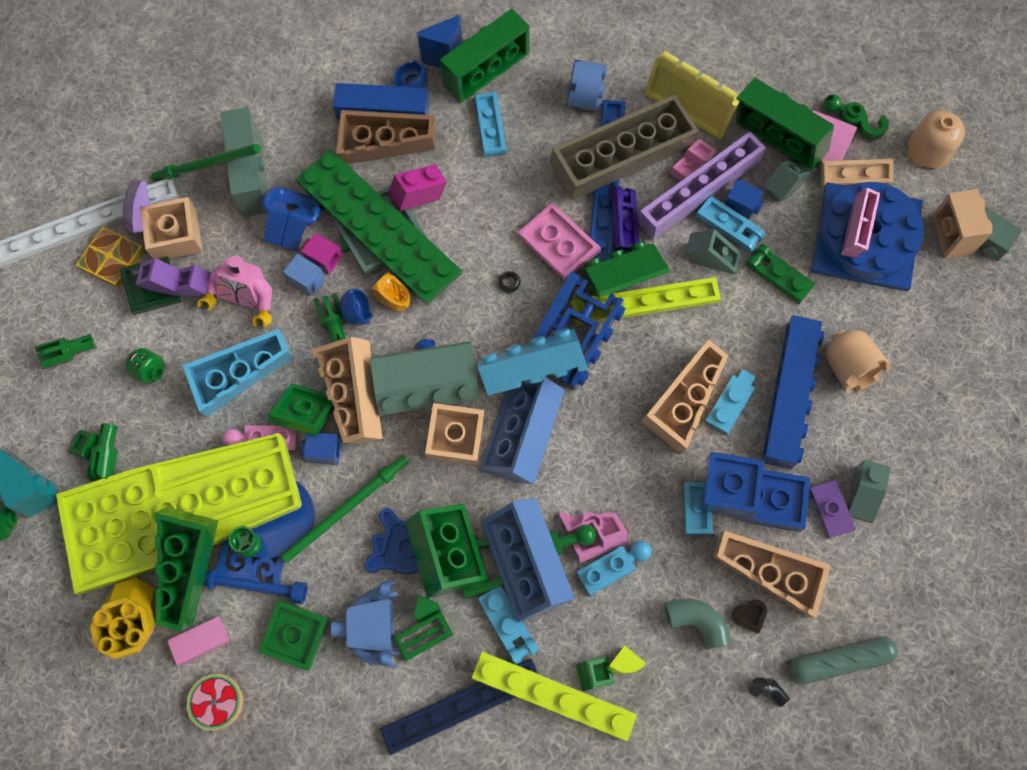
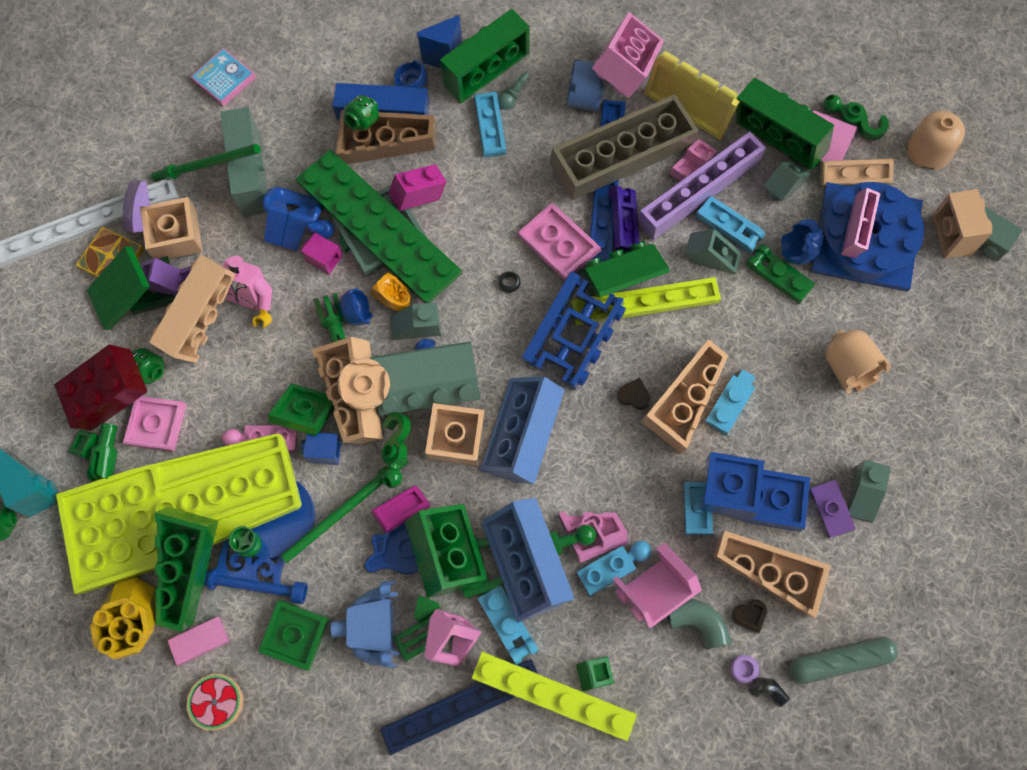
green arm [35,333,96,369] -> none
medium azure wedge [183,329,293,417] -> none
medium blue brick [283,254,325,296] -> none
medium azure wedge [478,328,588,395] -> none
neon yellow tile [607,646,646,674] -> none
blue brick [725,179,764,220] -> none
blue brick [761,315,824,469] -> none
none -> dark red brick [54,344,148,430]
none -> green tile [87,246,150,330]
none -> bright pink tile [123,396,186,452]
none -> light nougat wedge [149,254,236,363]
none -> tile [190,48,256,107]
none -> blue bar [307,220,334,239]
none -> light nougat tile [337,358,390,411]
none -> green head [343,95,379,131]
none -> dark pink tile [372,485,430,534]
none -> green piece [381,412,411,488]
none -> sand green slope [390,302,441,340]
none -> bright pink tile [425,609,482,666]
none -> sand green bar [498,72,529,110]
none -> bright pink brick [592,12,664,98]
none -> bright pink panel [613,542,702,628]
none -> dark brown tile [617,377,650,410]
none -> lavender tile [730,655,759,684]
none -> blue hair [781,219,823,265]

